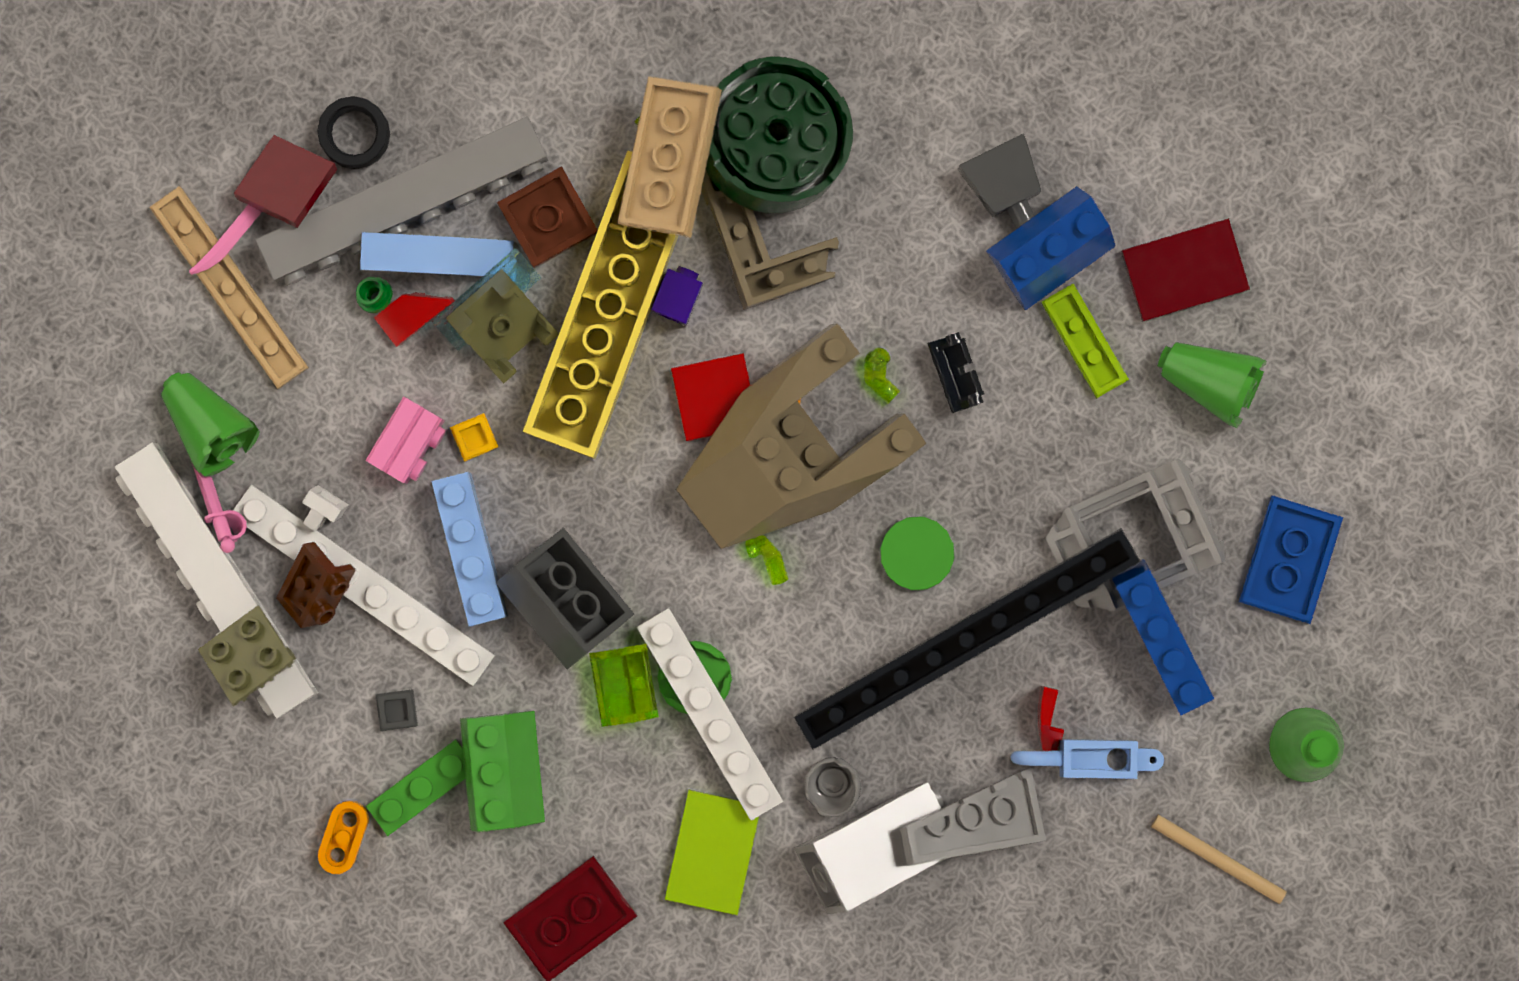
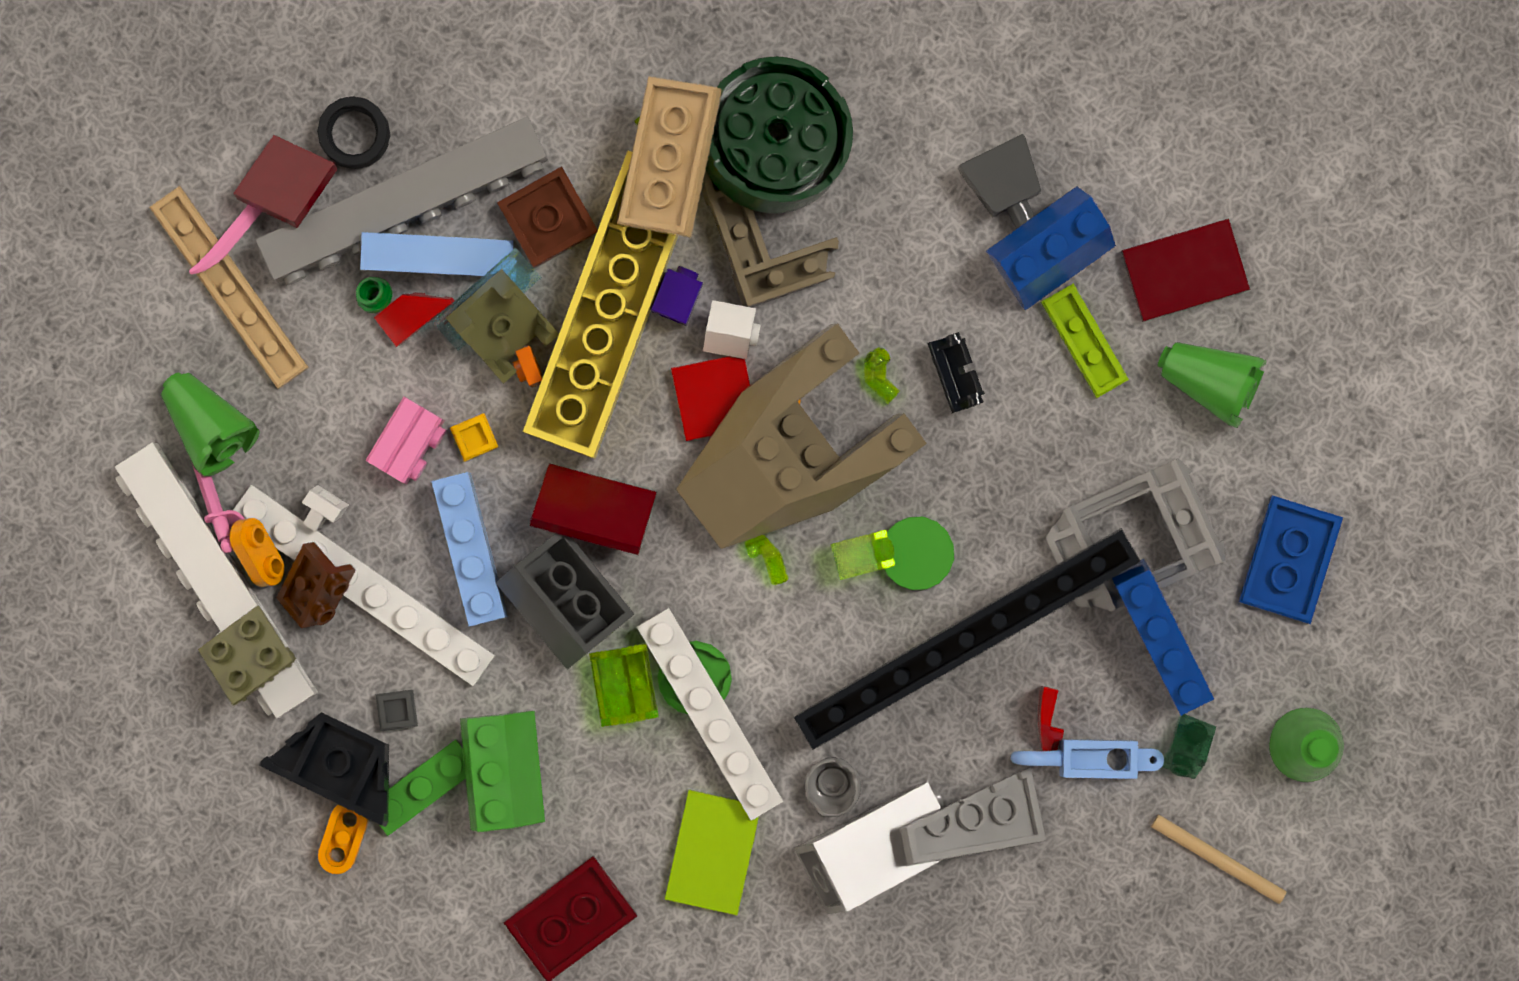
none -> light orange plate [230,518,284,587]
none -> black wing [259,712,389,827]
none -> orange plate [513,346,543,388]
none -> dark red tile [530,463,657,555]
none -> white brick [703,300,761,359]
none -> clear neon green brick [831,530,896,580]
none -> clear green bracket [1162,714,1217,779]

